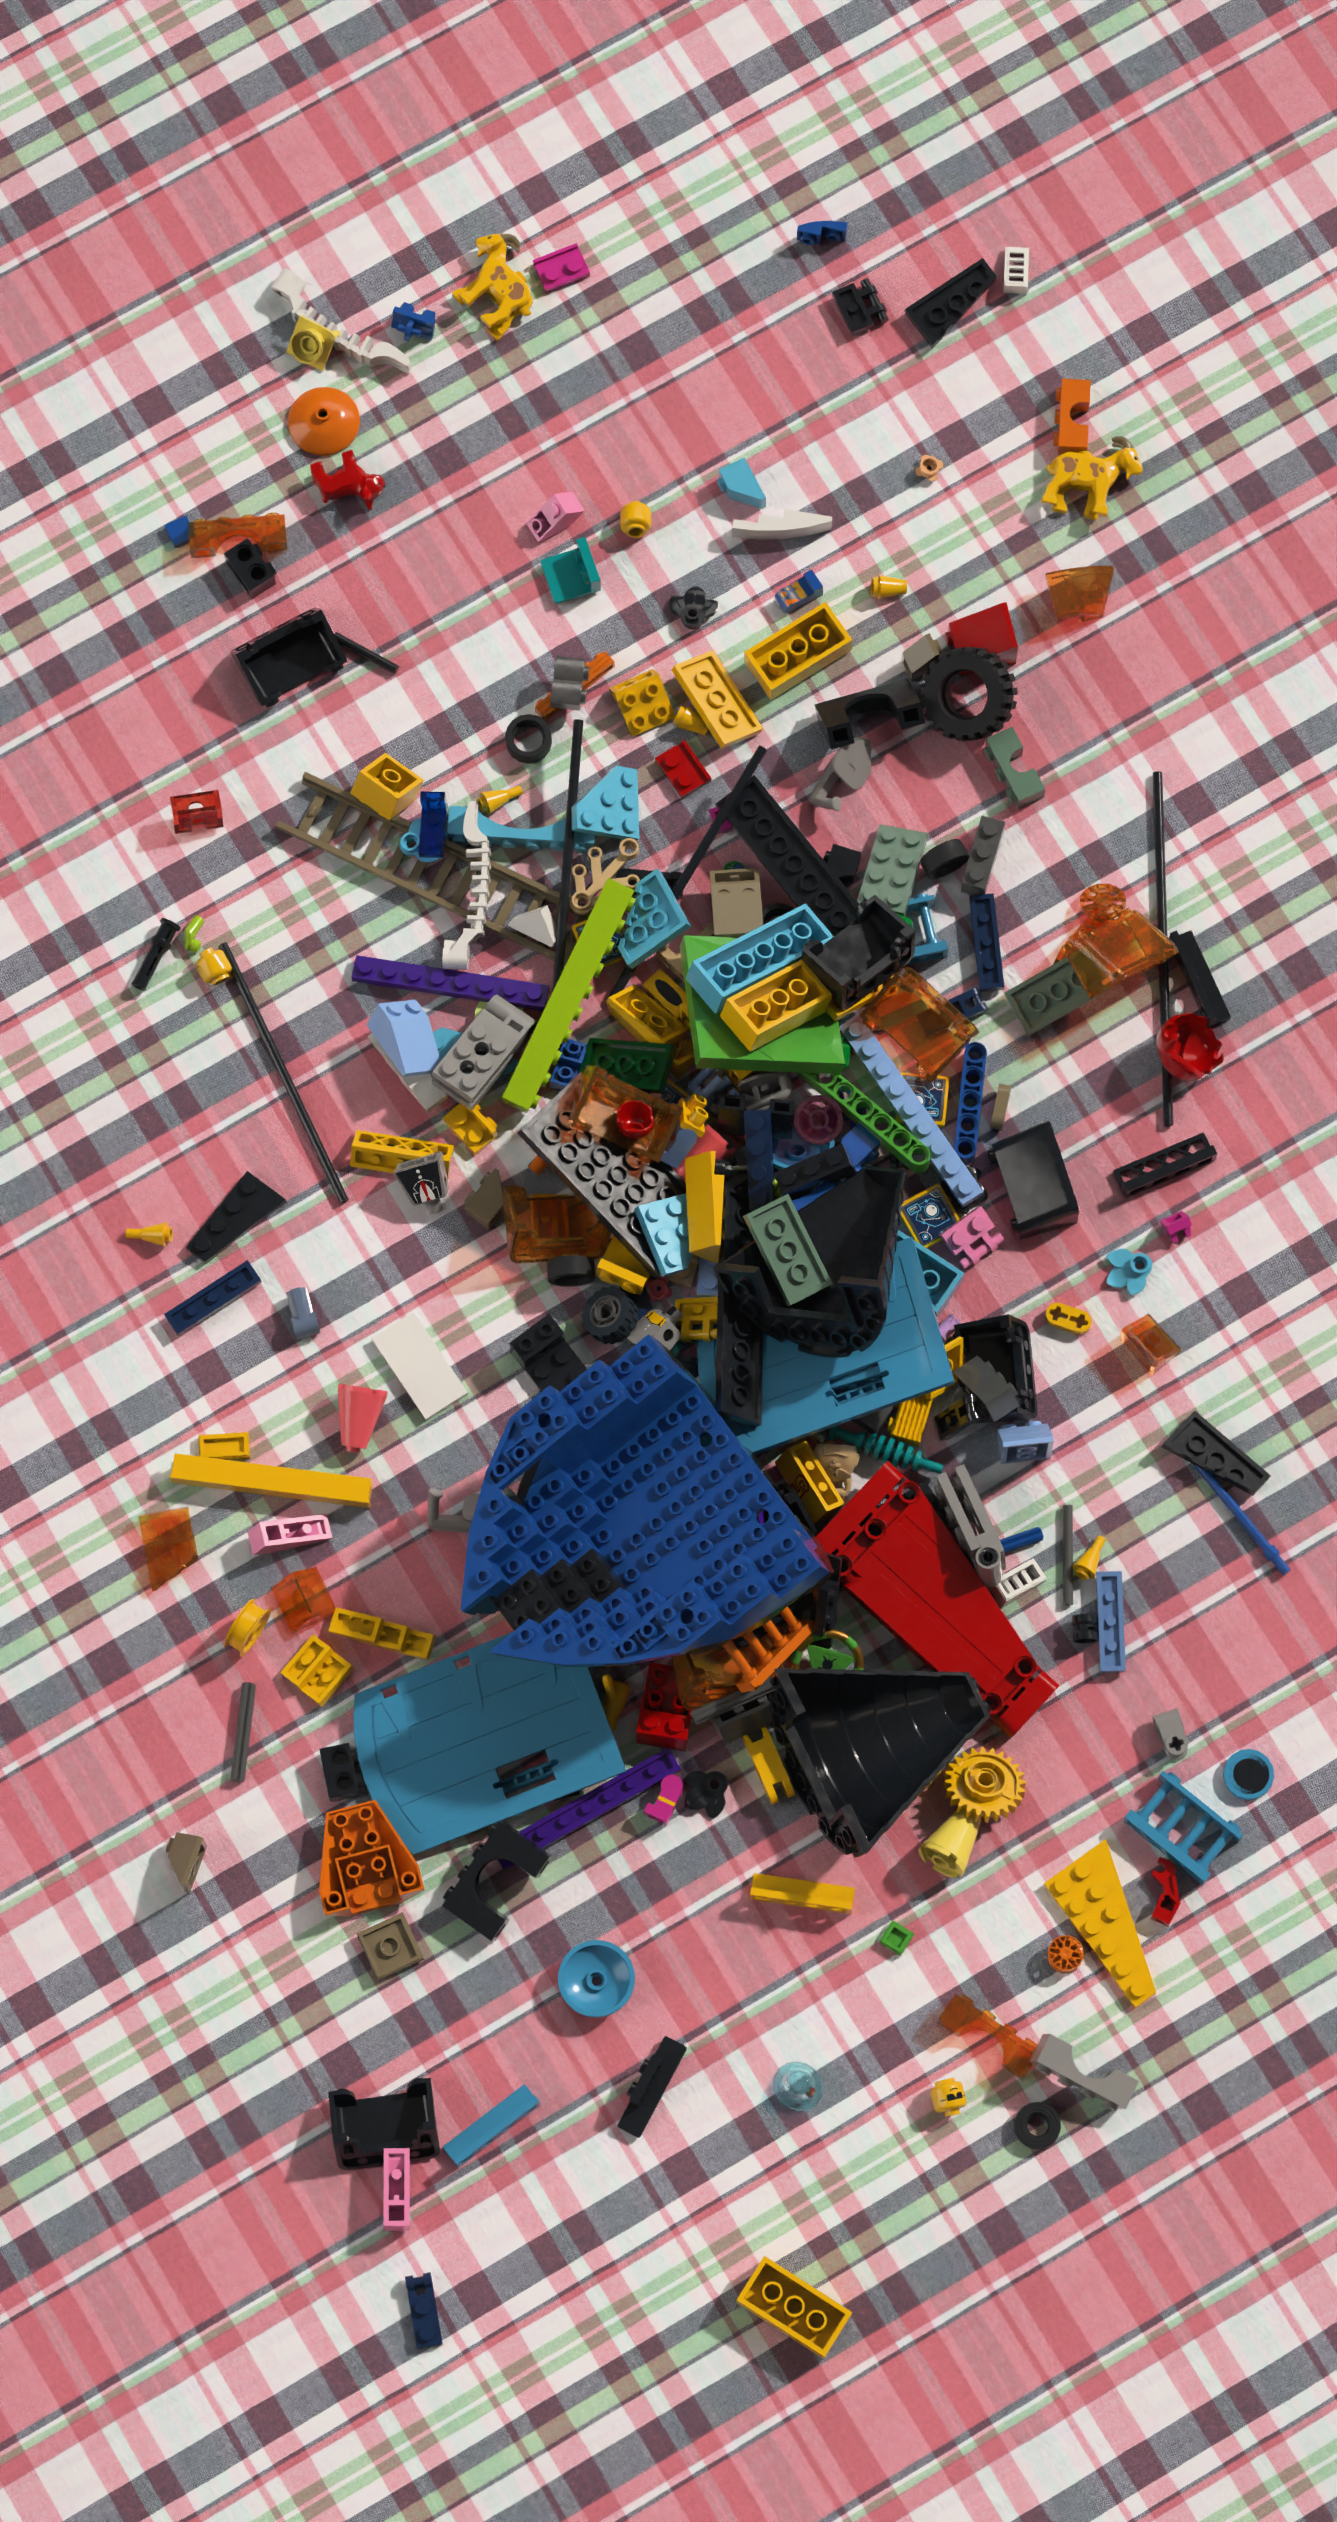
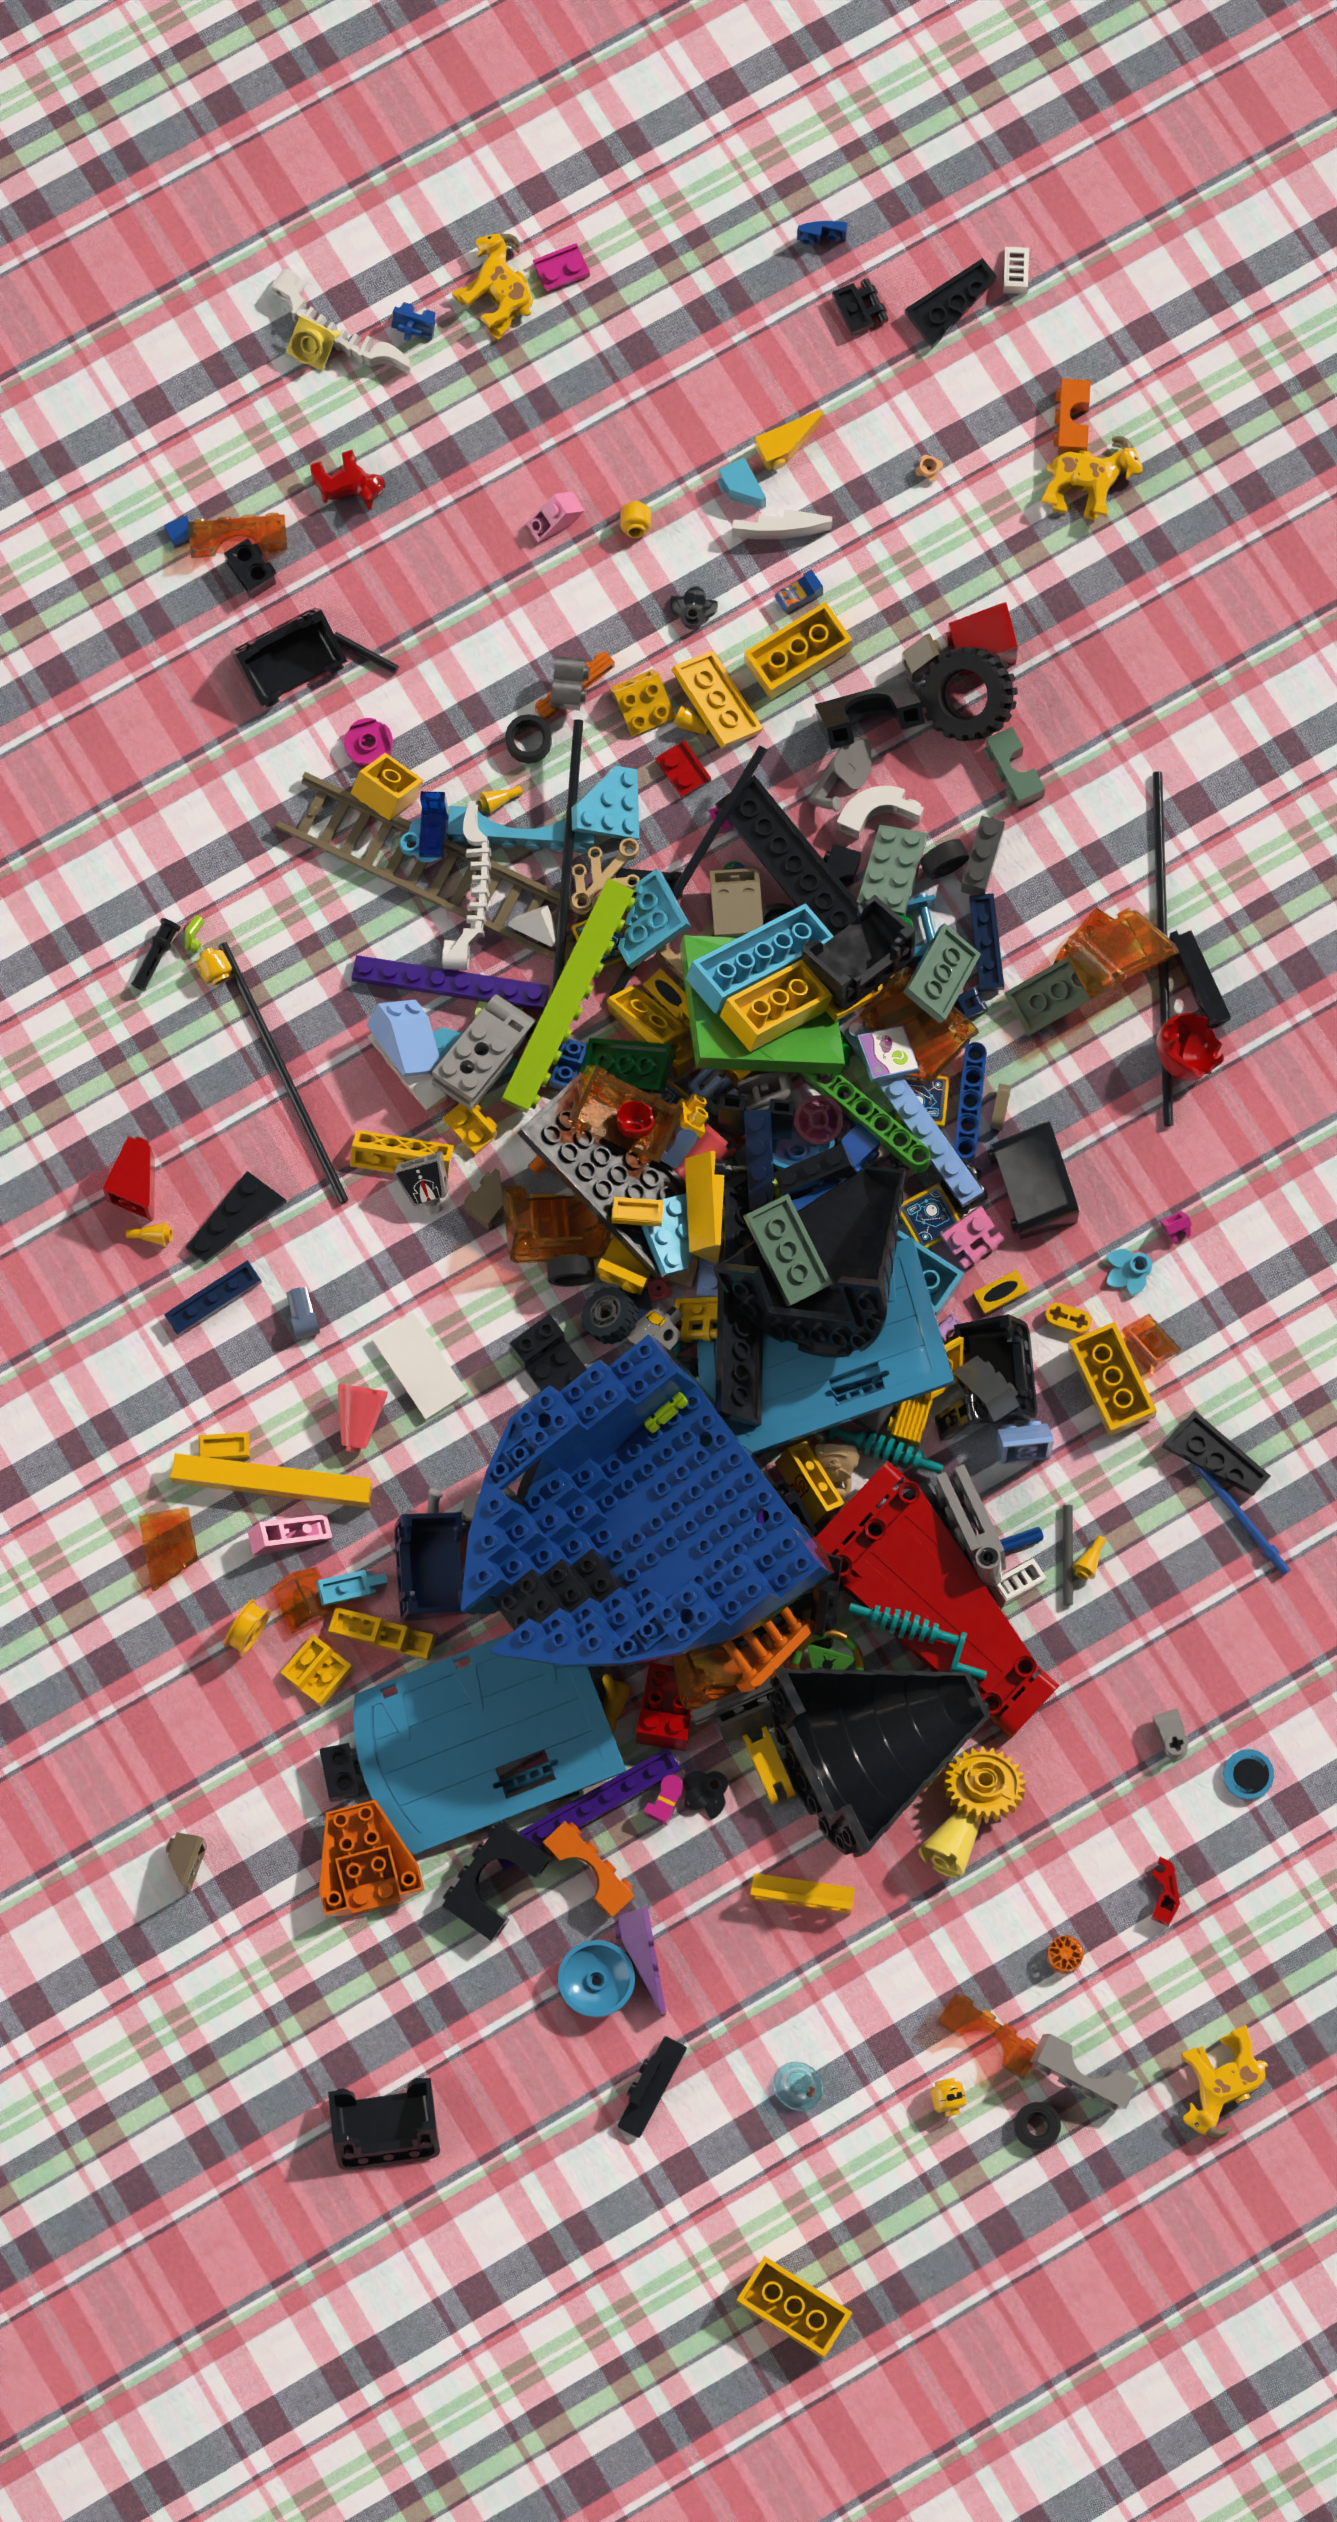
clear red brick [170,790,223,834] -> none
dark grey axle [230,1682,256,1782] -> none
orange dish [288,387,360,456] -> none
dark tan plate [356,1912,424,1981] -> none
bright pink slope [383,2148,410,2231] -> none
dark blue plate [405,2272,443,2349] -> none
dark azure fence [443,2084,541,2169] -> none
teal bracket [541,537,601,604] -> none
yellow cone [871,575,907,599] -> none
bright green tile [879,1920,914,1956] -> none
yellow wing [1044,1839,1156,2009] -> none
clear orange slope [1045,566,1114,623] -> none
black wheel [1072,1614,1098,1643] -> none
clear orange wheel [1080,883,1126,921] -> none
medium blue plate [1096,1571,1126,1673] -> none
black fence [1113,1132,1217,1198] -> none
dark azure fence [1123,1771,1243,1886] -> none
none -> red slope [103,1136,155,1221]
none -> medium azure hinge [315,1570,388,1607]
none -> dark pink plate [344,718,393,767]
none -> dark blue windscreen [394,1512,467,1621]
none -> orange arch [541,1821,635,1918]
none -> yellow tile [612,1197,664,1227]
none -> medium lavender wedge [614,1907,666,2016]
none -> lime axle [644,1392,688,1433]
none -> yellow slope [755,409,823,471]
none -> white arch [837,786,924,839]
none -> teal piece [848,1603,987,1681]
none -> tile [856,1026,919,1082]
none -> sand green plate [903,923,981,1023]
none -> yellow tile [973,1269,1029,1316]
none -> yellow brick [1068,1321,1157,1437]
none -> yellow animal [1180,2025,1268,2139]

